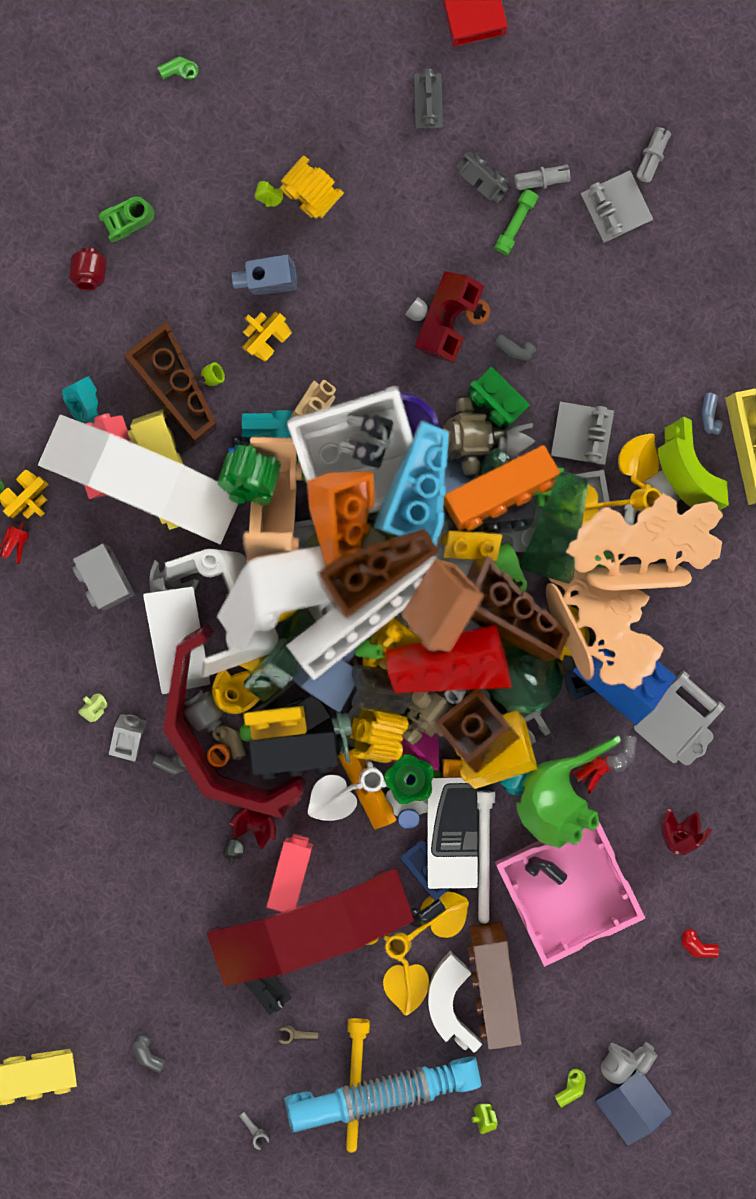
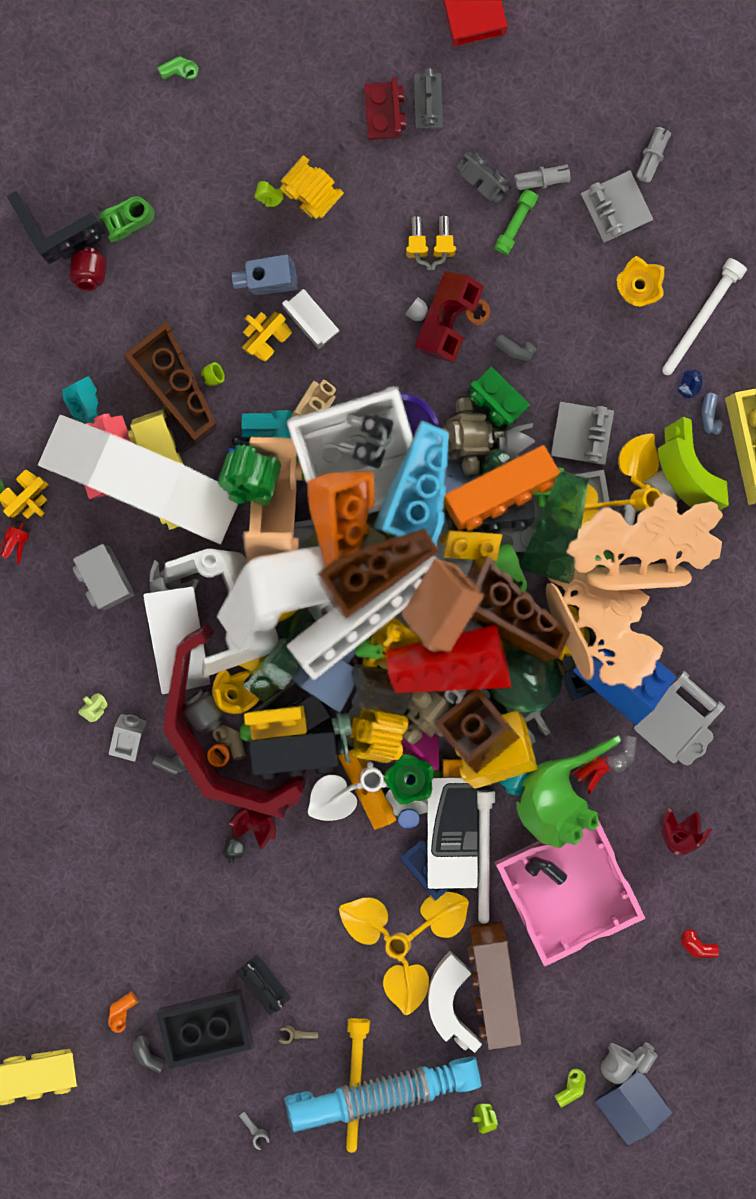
dark red panel [206,868,414,986] -> none
coral brick [266,834,313,912] -> none
black arm [409,899,446,927] -> none
none -> black bracket [7,191,105,265]
none -> orange arm [108,991,139,1033]
none -> black brick [157,989,254,1069]
none -> white panel [282,289,339,349]
none -> dark red bracket [364,77,406,140]
none -> yellow piece [406,216,456,270]
none -> yellow piece [617,256,664,307]
none -> white piece [662,258,747,375]
none -> clear blue piece [678,369,703,398]

